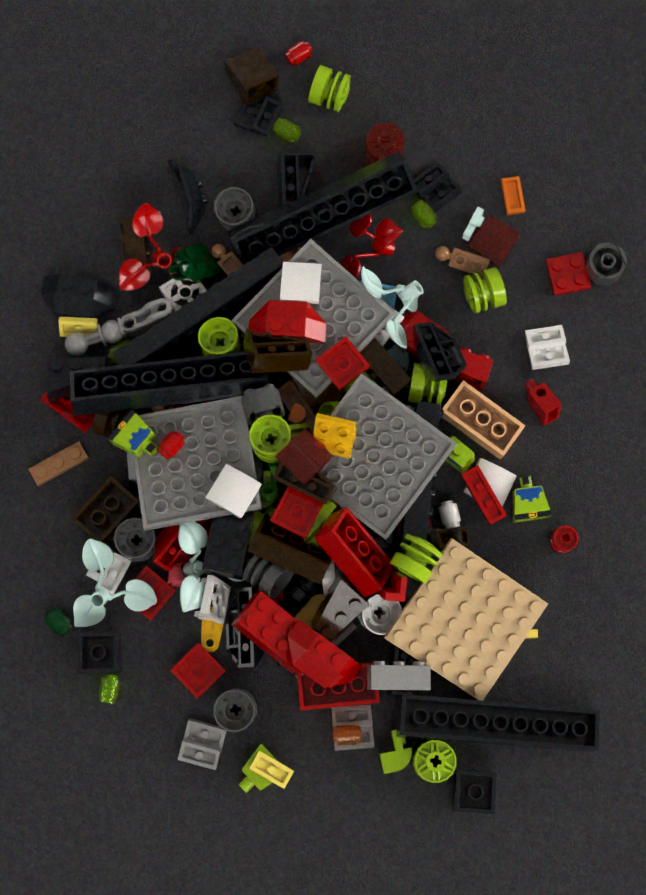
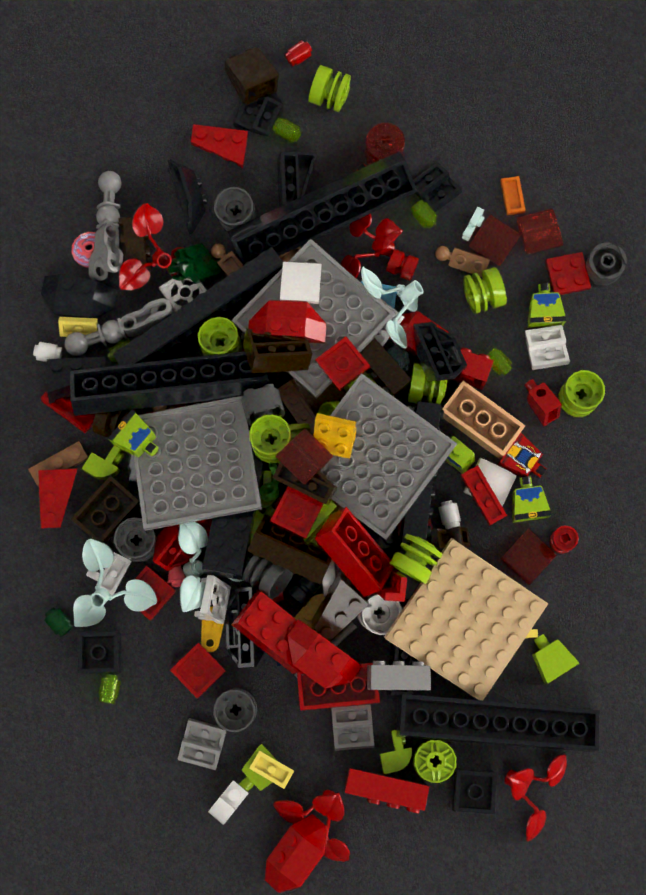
red brick [156,431,185,460] -> none
white slope [205,464,262,518] -> none
orange brick [287,403,306,424] -> none
clear orange brick [332,724,361,746] -> none
none -> white brick [33,342,62,362]
none -> red wing [38,468,78,528]
none -> dish [72,232,95,268]
none -> lime brick [82,446,124,480]
none -> light grey piece [89,171,123,282]
none -> red wing [191,124,248,168]
none -> white brick [208,780,249,825]
none -> red wedge [265,814,327,893]
none -> red plant [273,790,350,862]
none -> red brick [344,768,430,814]
none -> red wheel [386,249,419,281]
none -> clear neon green brick [487,348,513,376]
none -> torso [498,433,547,478]
none -> clear red slope [501,529,557,585]
none -> red plant [505,753,567,842]
none -> clear red slope [517,208,563,254]
none -> lime torso [528,283,566,328]
none -> lime torso [532,634,579,684]
none -> lime wheel [558,370,605,417]

